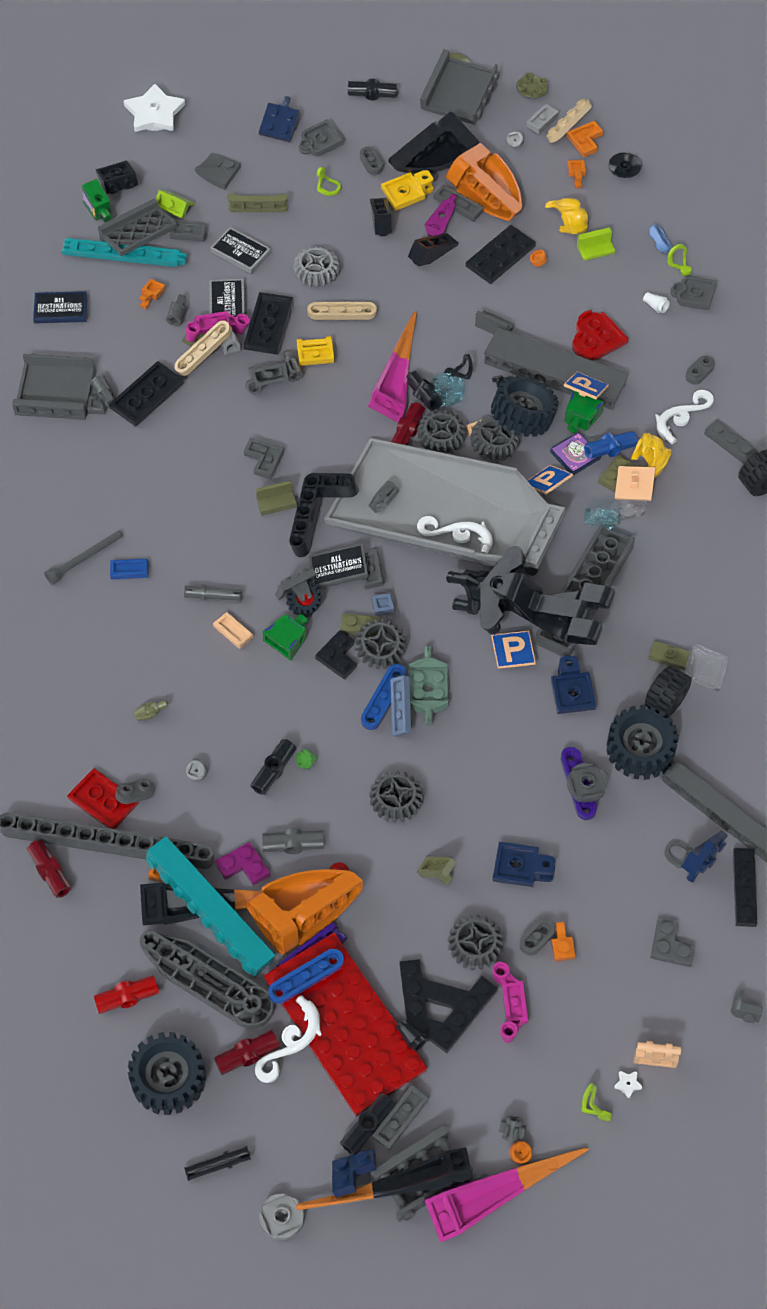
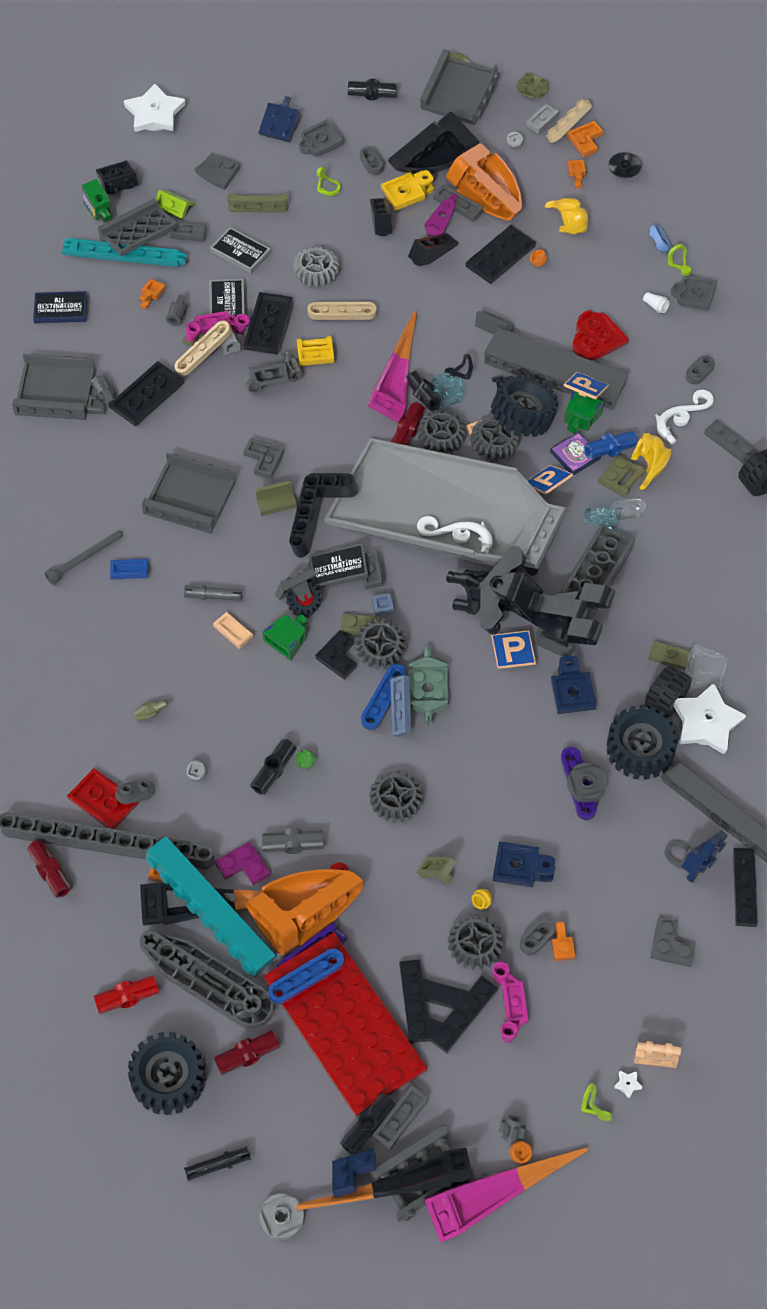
white plant [255,995,322,1083] -> none
dark grey hinge [369,481,399,513] -> none
black cone [396,1020,427,1051] -> none
lime panel [577,227,615,261] -> none
light nougat piece [615,466,655,501] -> none
dark grey plate [731,990,763,1023] -> none
none -> dark grey panel [141,453,236,534]
none -> yellow plate [472,889,493,909]
none -> white plate [673,684,746,754]

